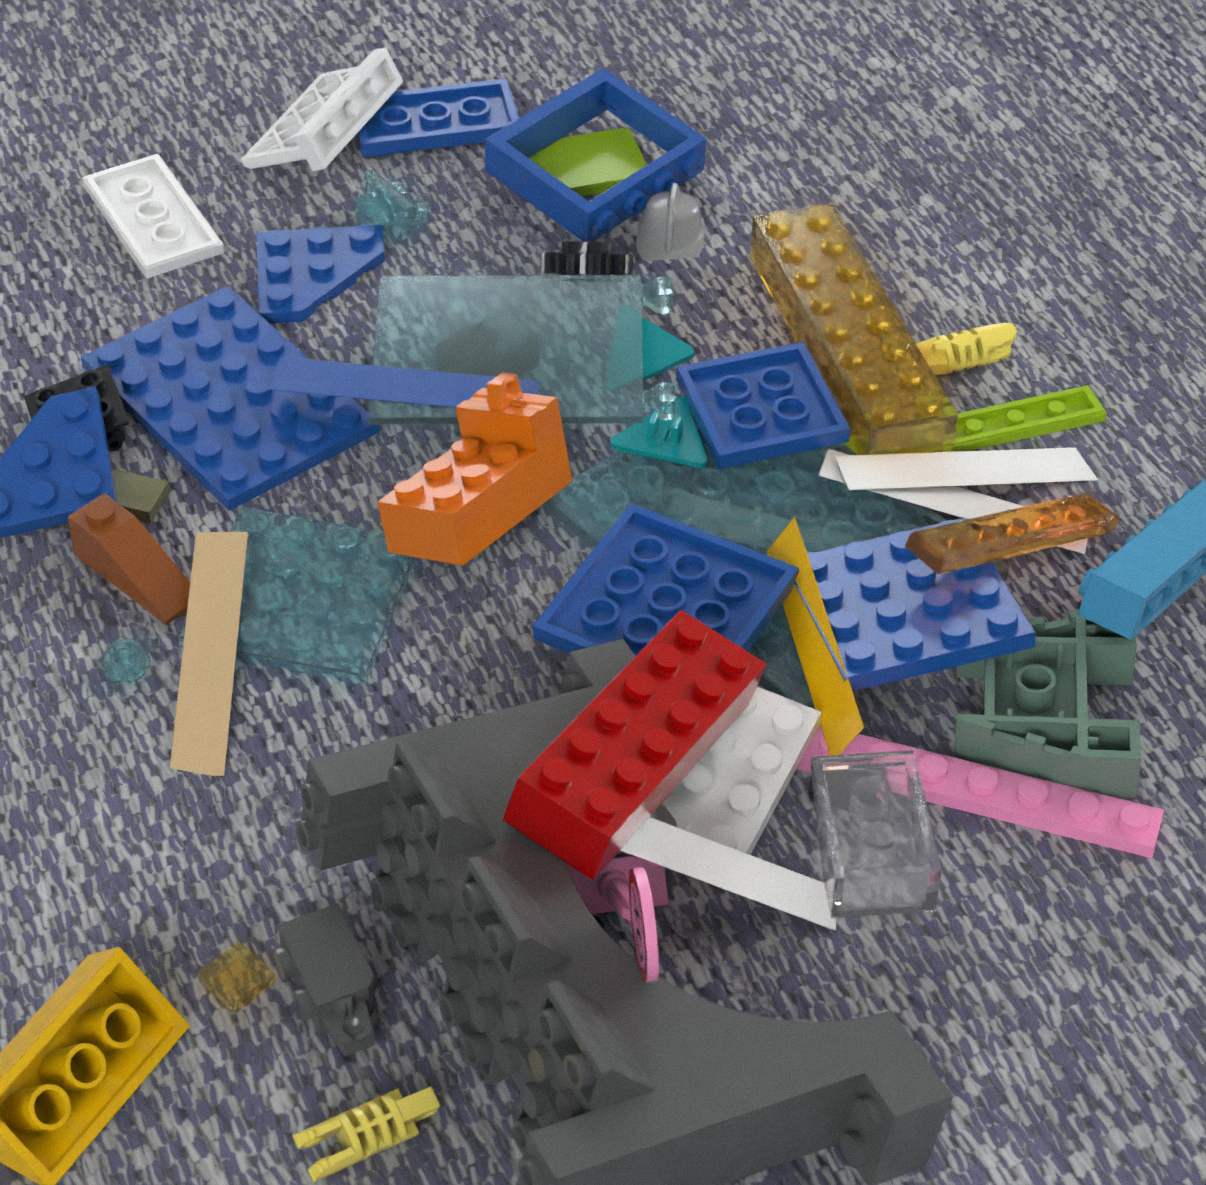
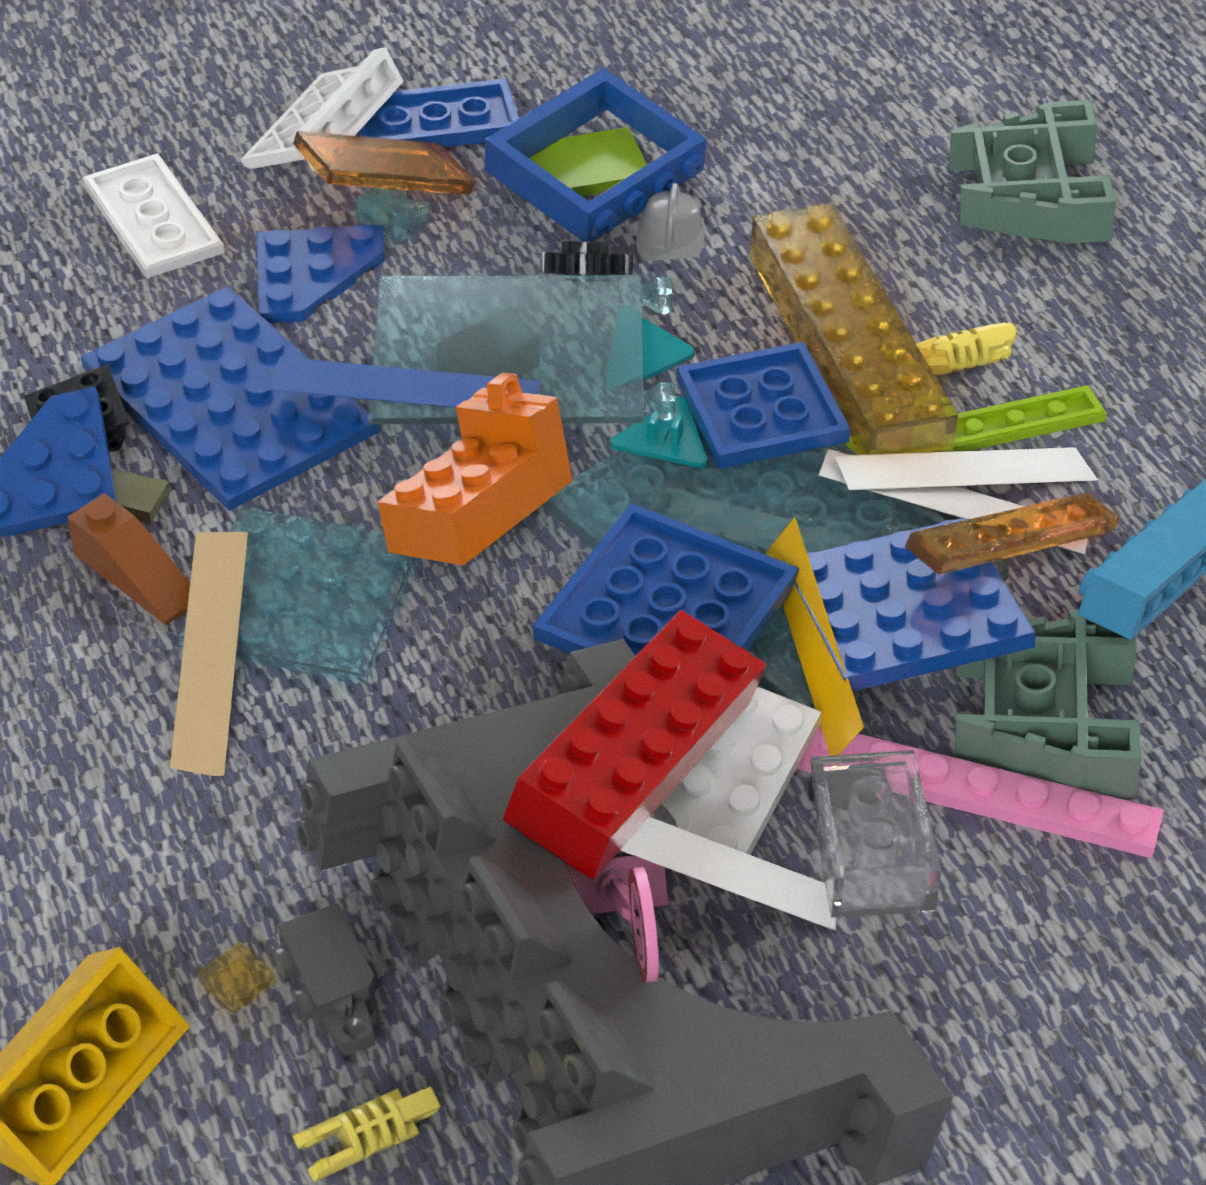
clear light blue plate [101,639,151,683] -> none
none -> clear orange tile [293,131,475,195]
none -> sand green wedge [949,100,1116,243]

